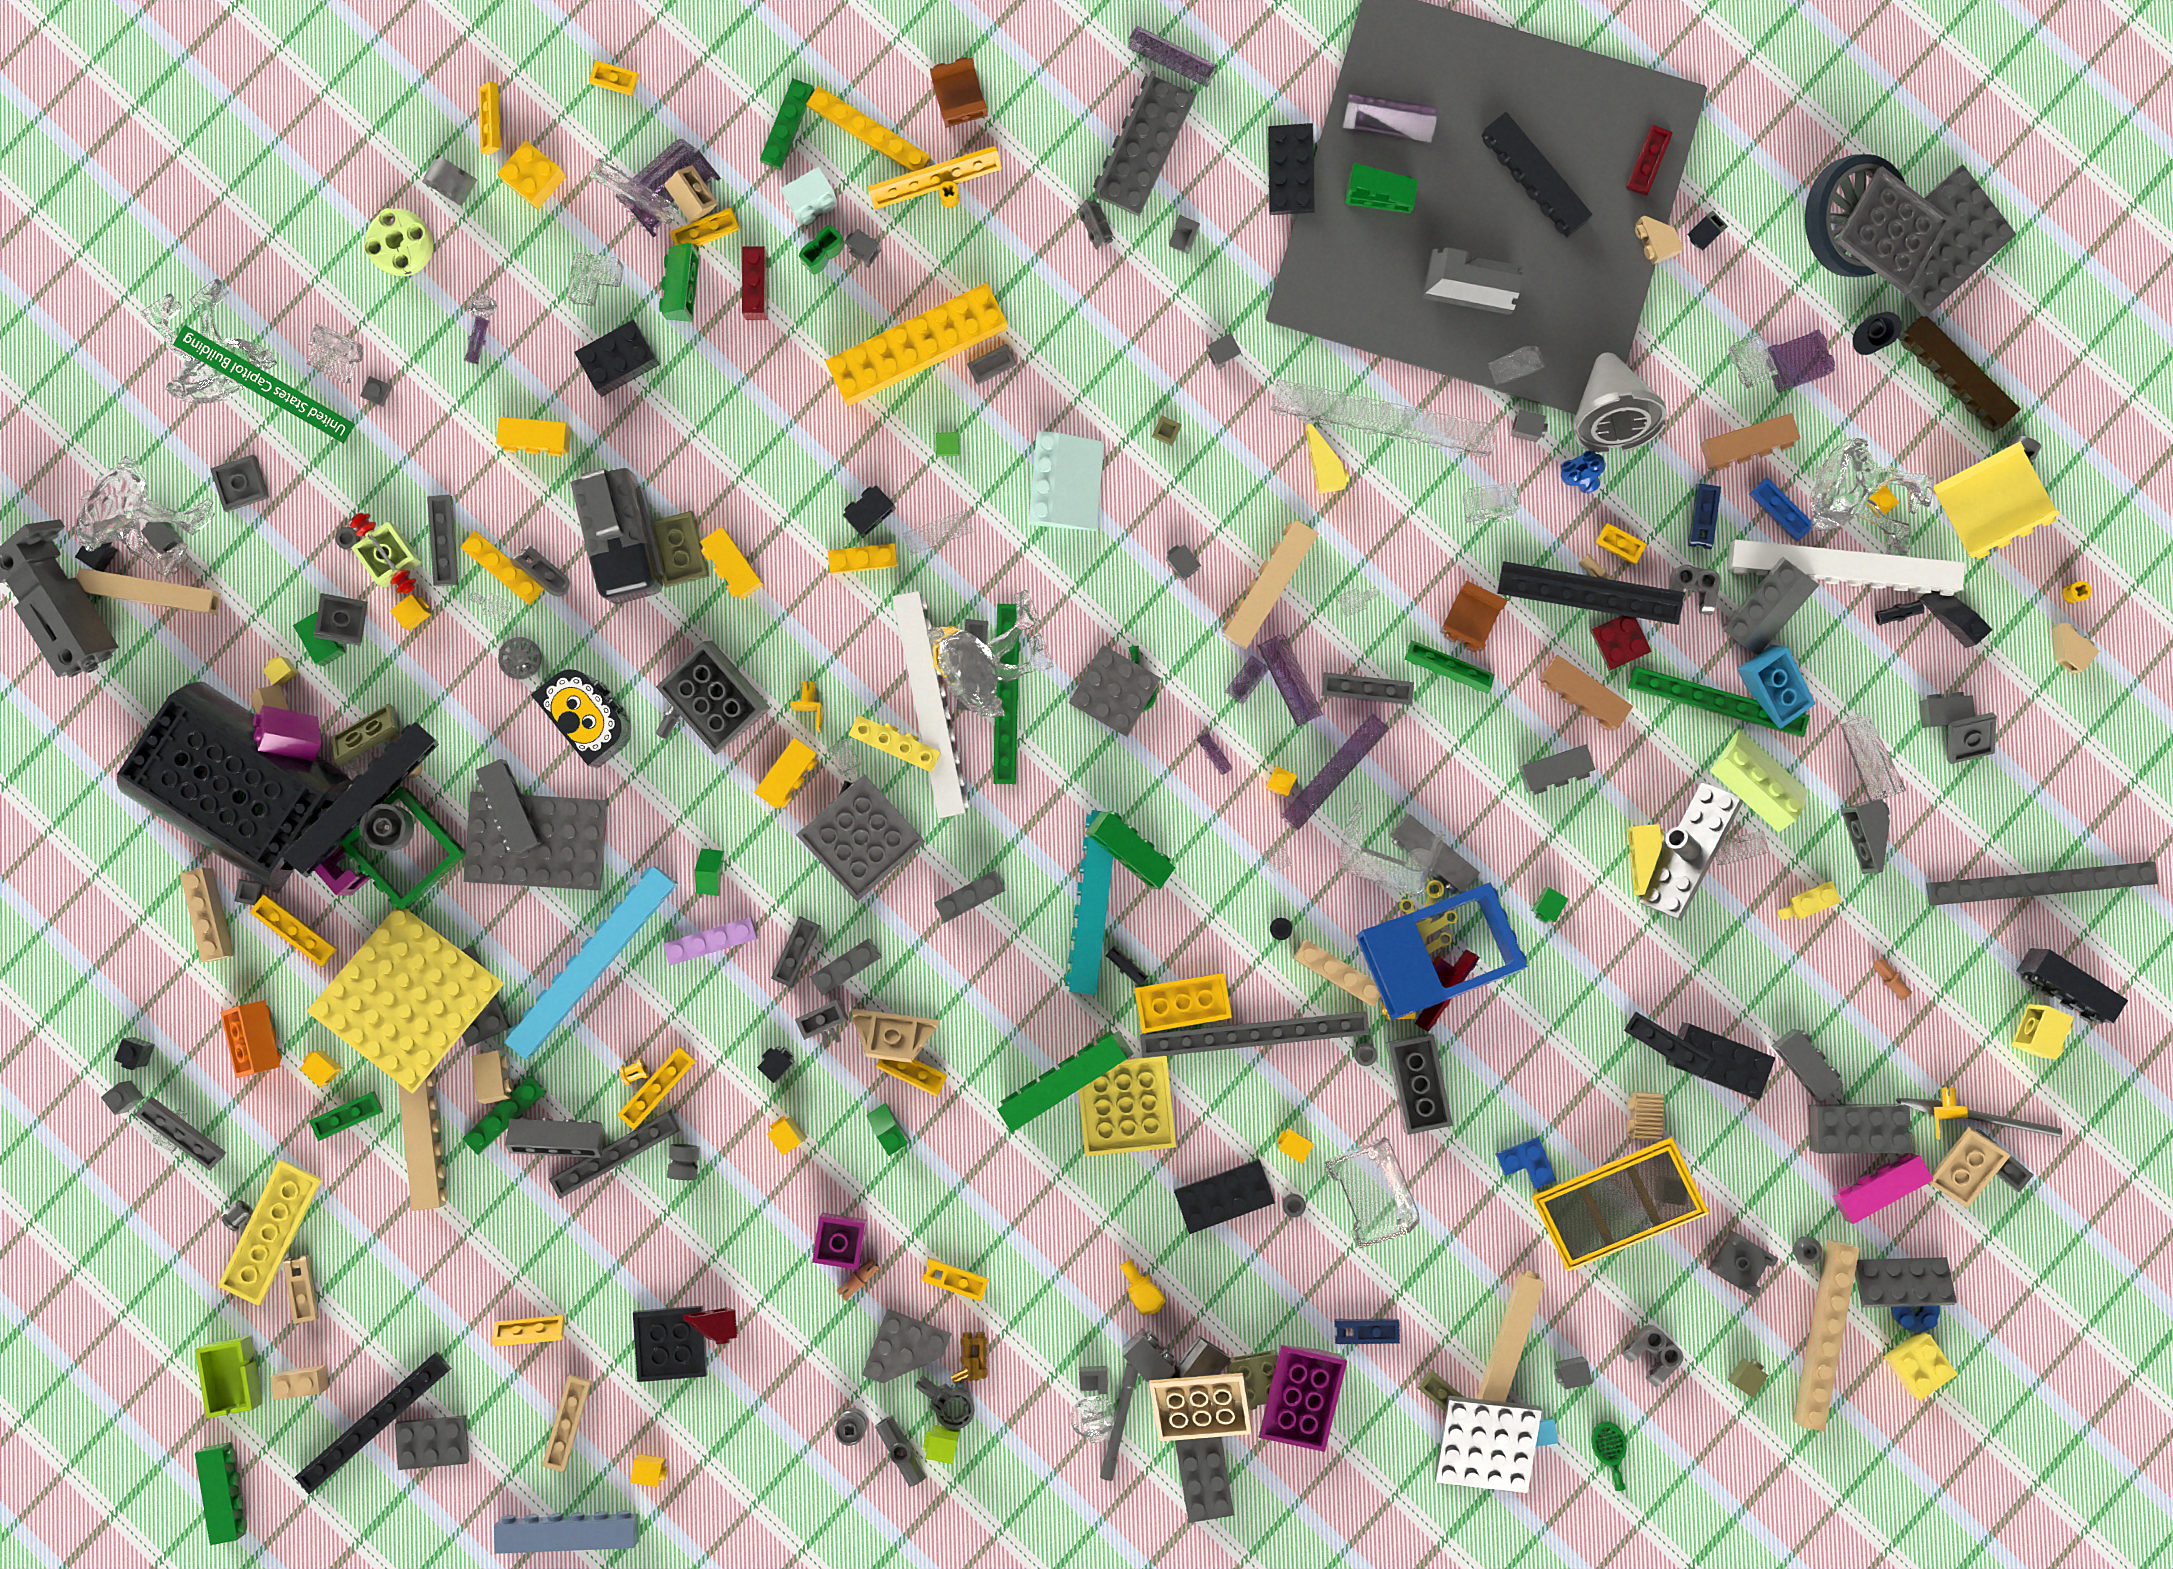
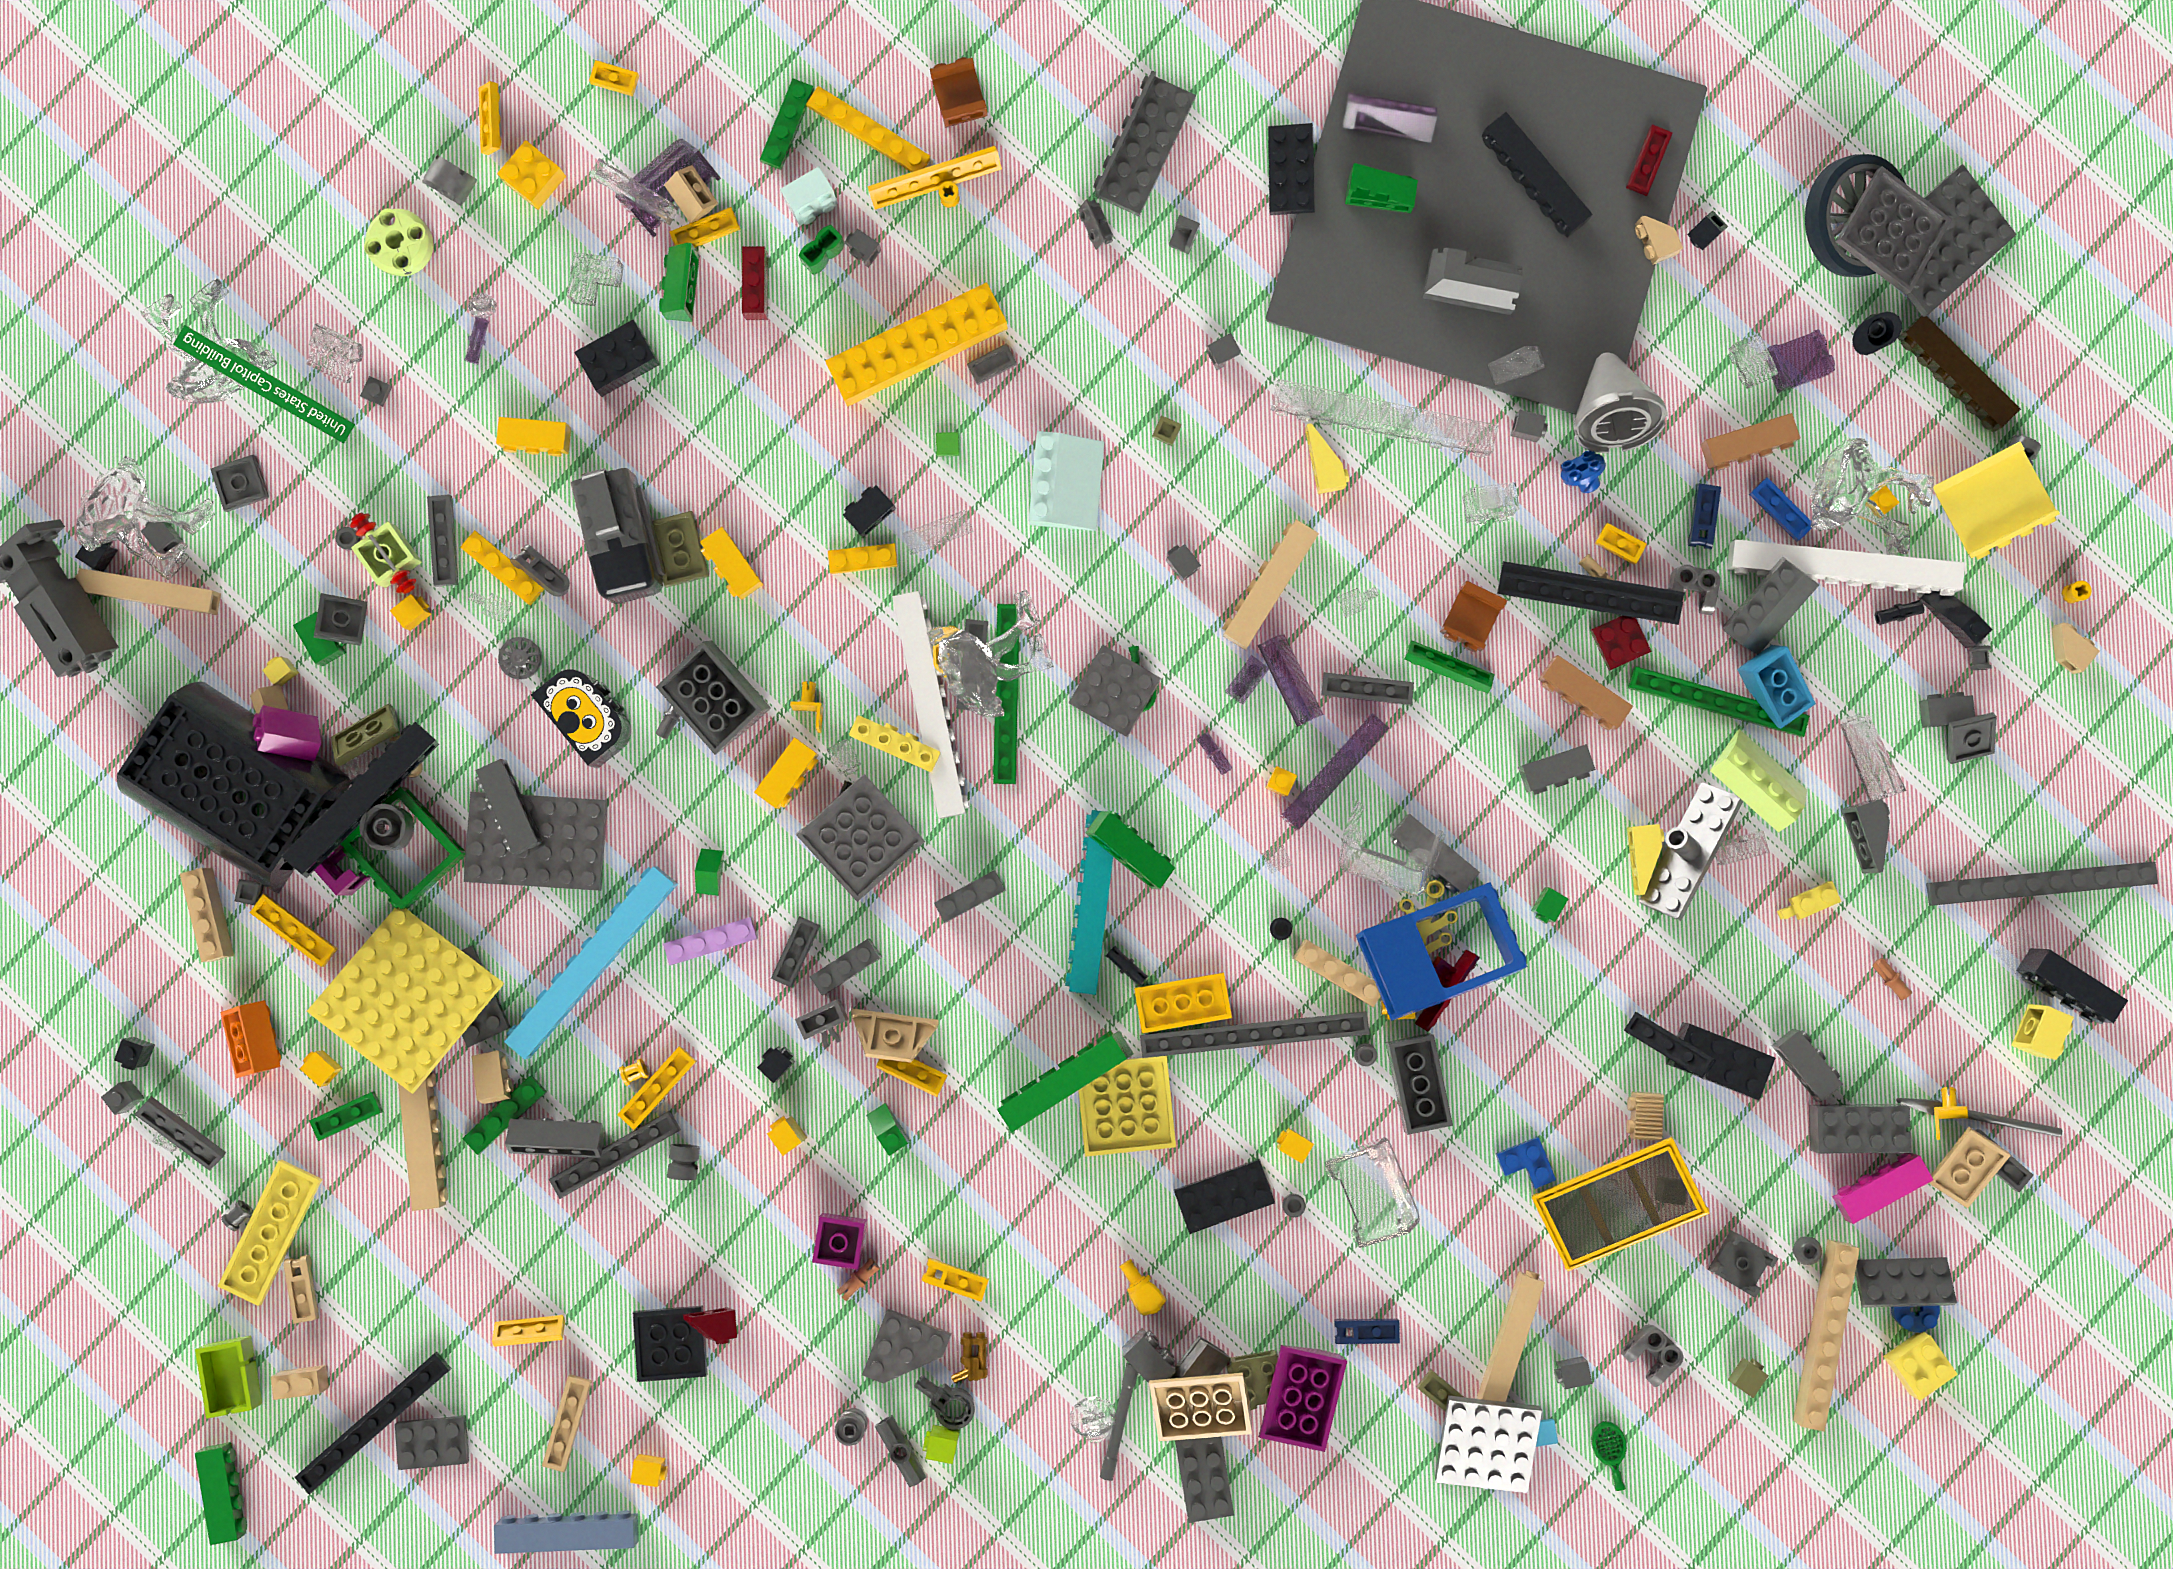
dark grey panel [1079,1366,1108,1394] -> none
clear purple brick [1129,26,1218,88] -> none
none -> dark grey bush [1969,646,1992,670]

